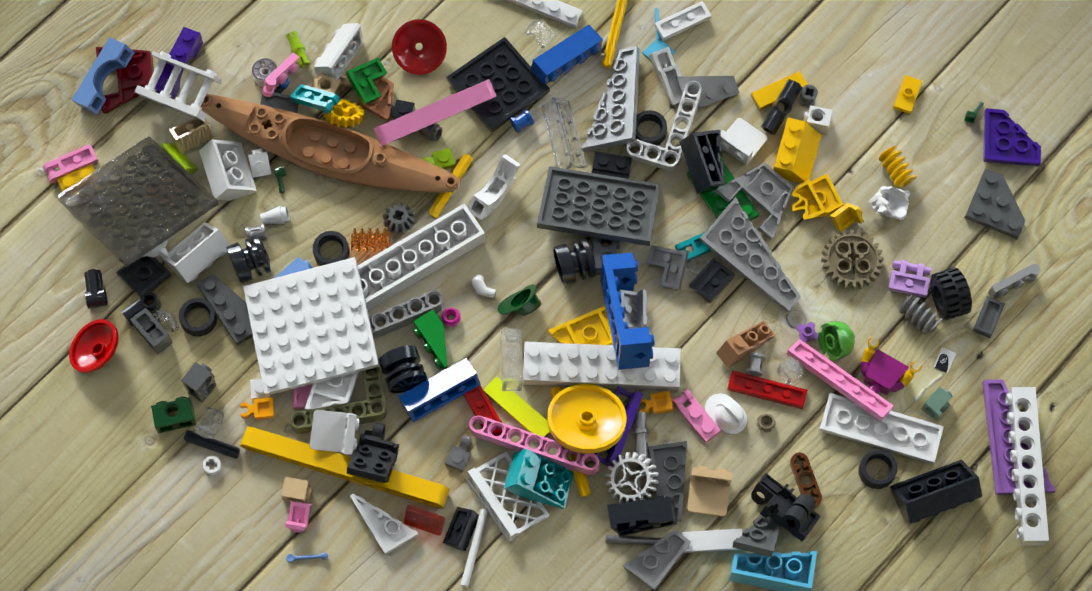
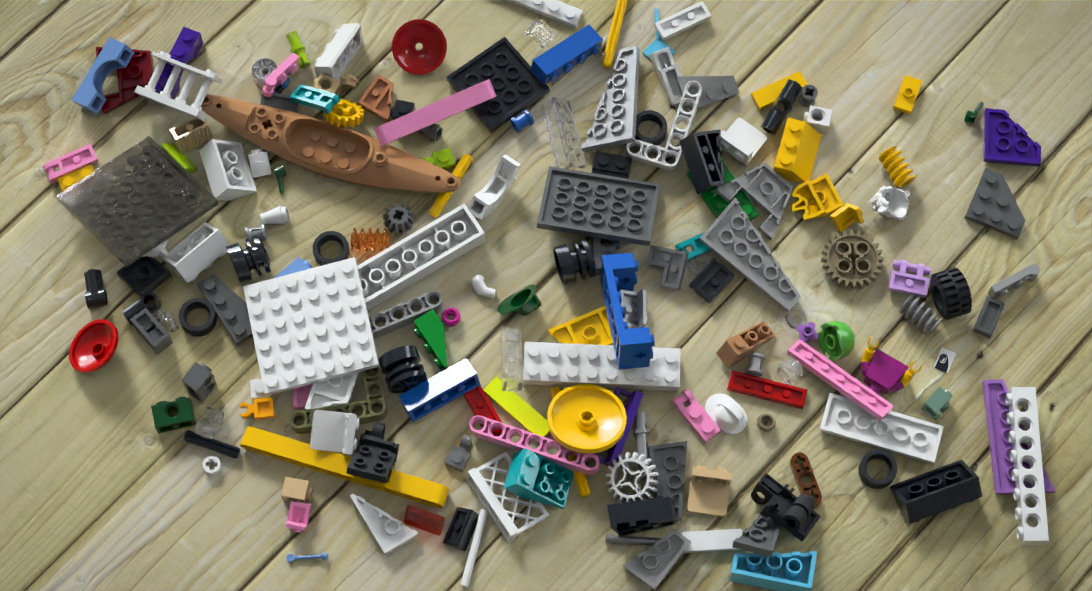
green plate [346,58,387,105] -> none
light orange plate [639,391,674,415] -> none

